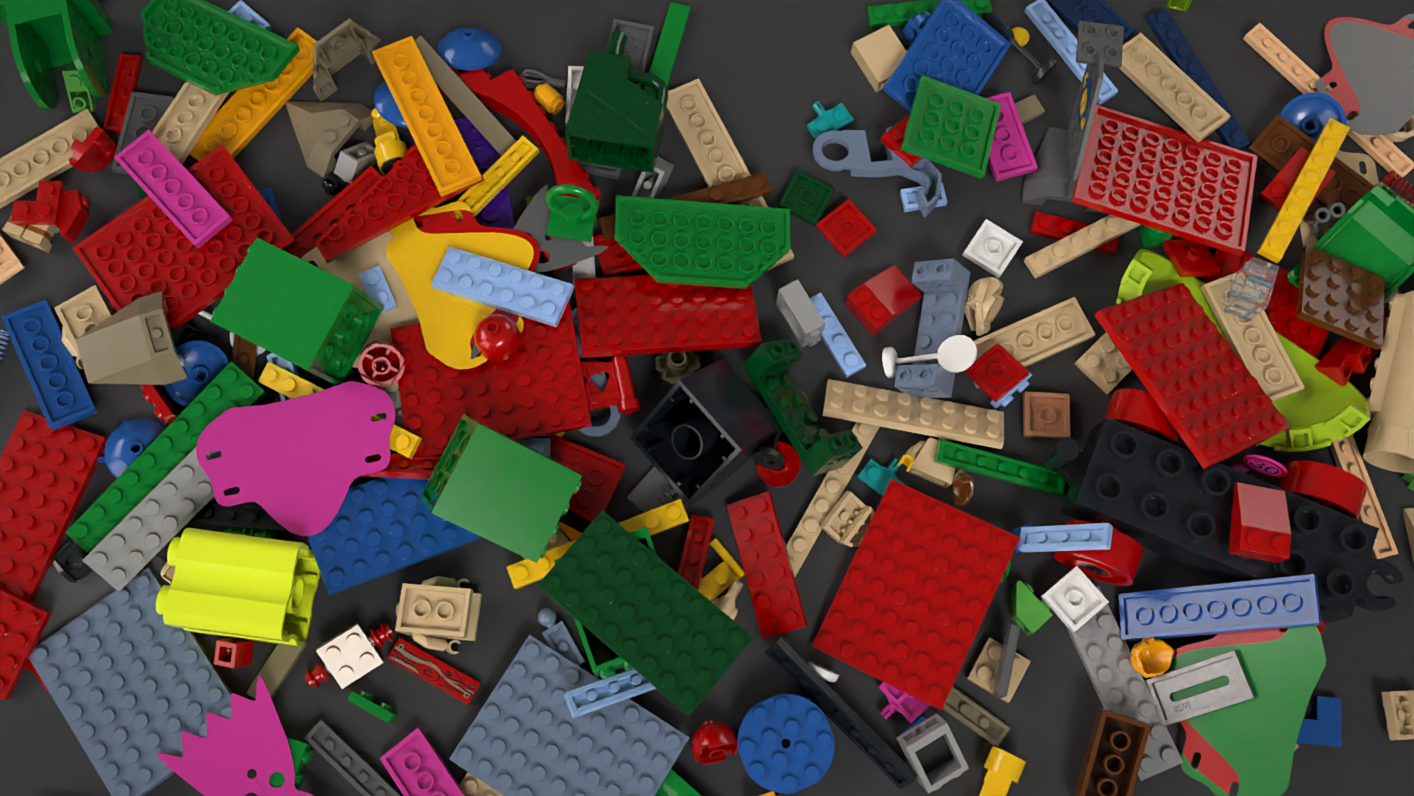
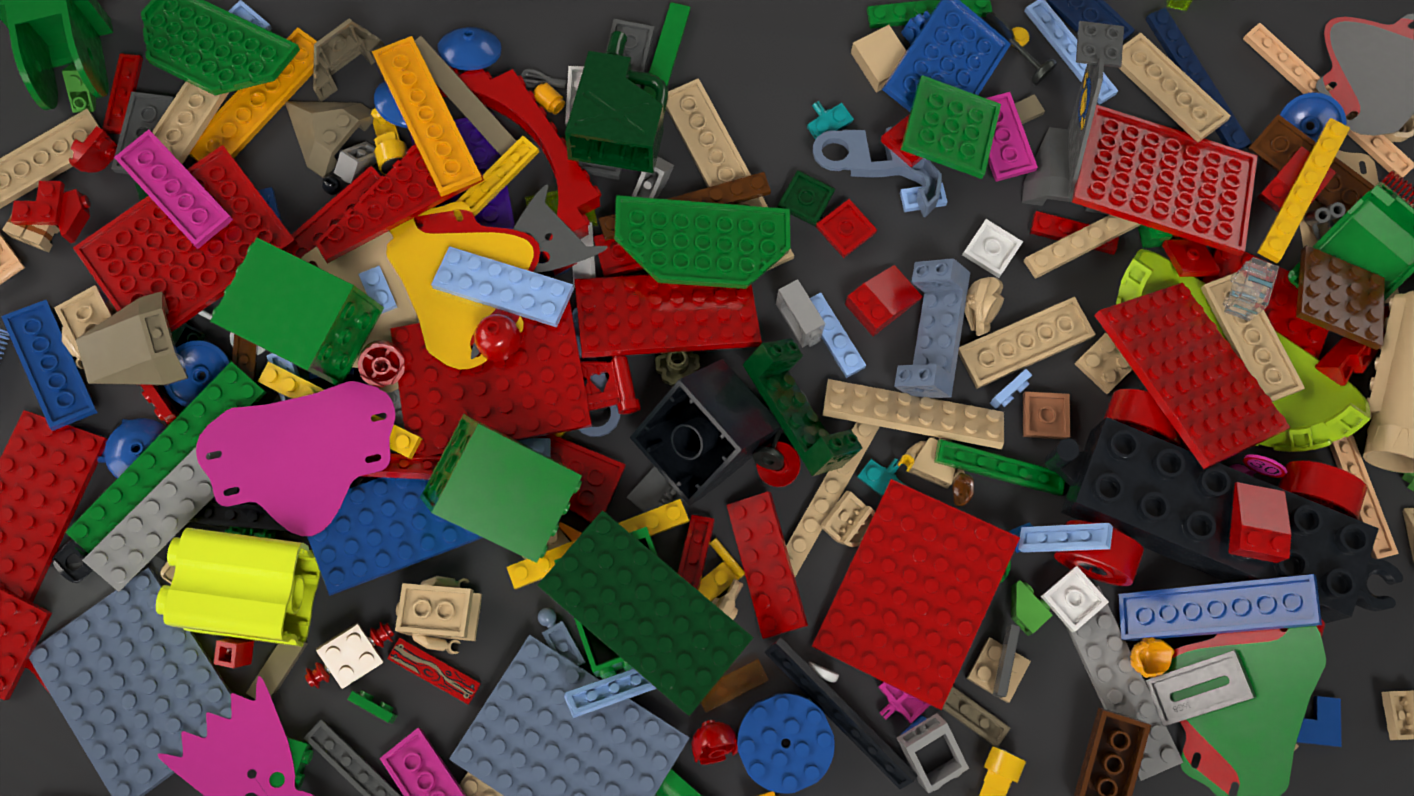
green tile [545,184,599,242] -> none
white piece [882,335,978,378] -> none
red plate [965,343,1029,402] -> none
none -> clear orange tile [701,659,769,713]

